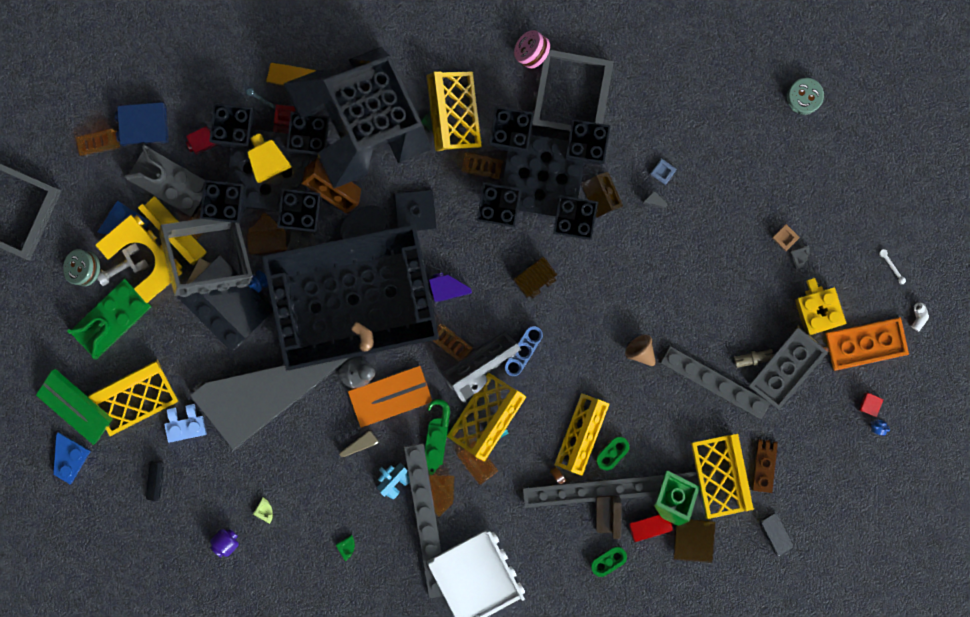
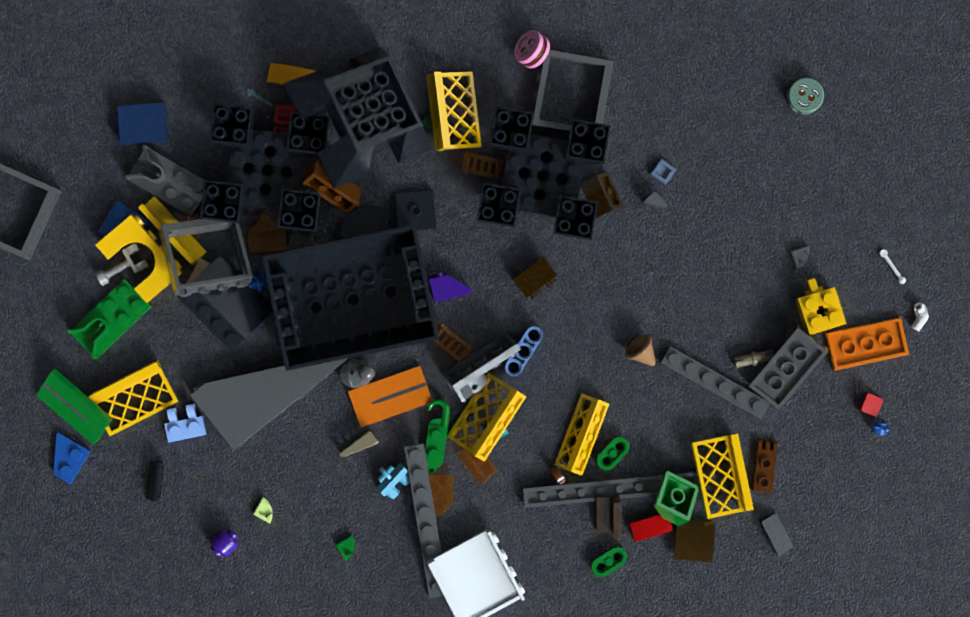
sand green head [63,249,100,286] -> none
clear orange slope [76,129,120,156] -> none
dark red brick [186,126,217,155] -> none
yellow torso [248,134,292,183] -> none
medium nougat arm [352,322,373,351] -> none
medium nougat plate [772,224,800,252] -> none

